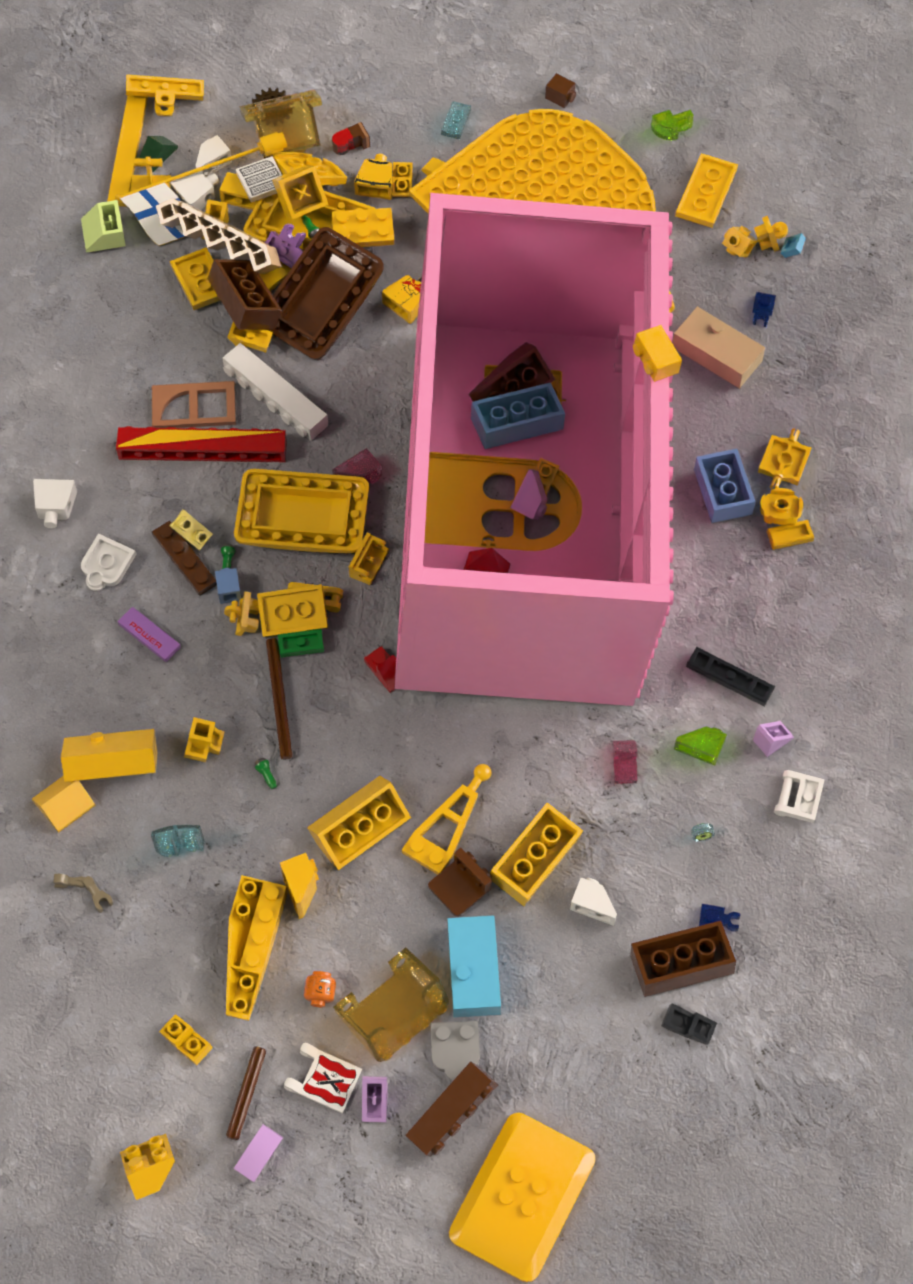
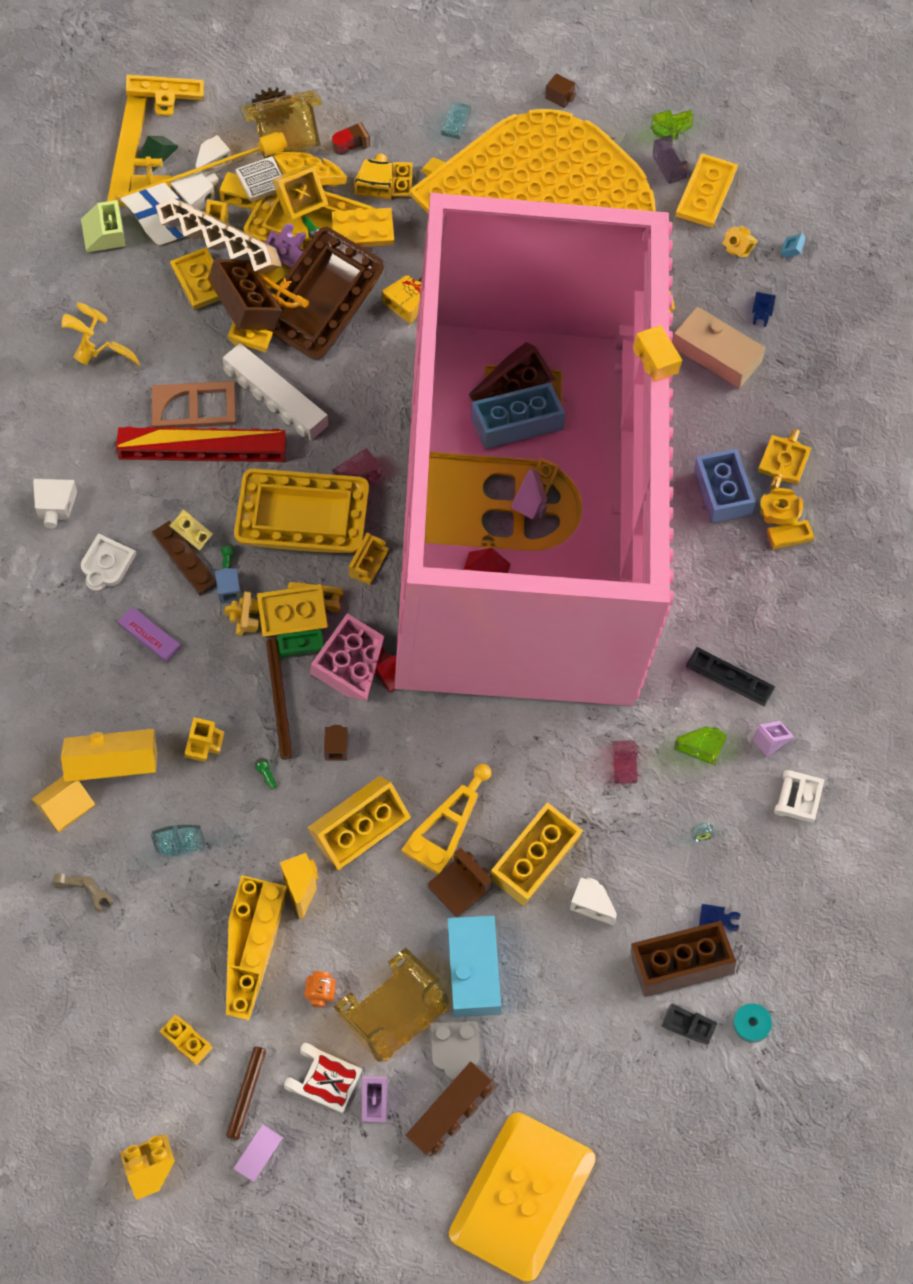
yellow hips [754,215,788,252] -> none
none -> yellow plant [61,302,140,368]
none -> light orange piece [259,273,309,308]
none -> bright pink wedge [310,613,384,701]
none -> reddish brown brick [324,725,348,761]
none -> clear purple panel [652,135,689,184]
none -> teal piece [733,1003,772,1043]

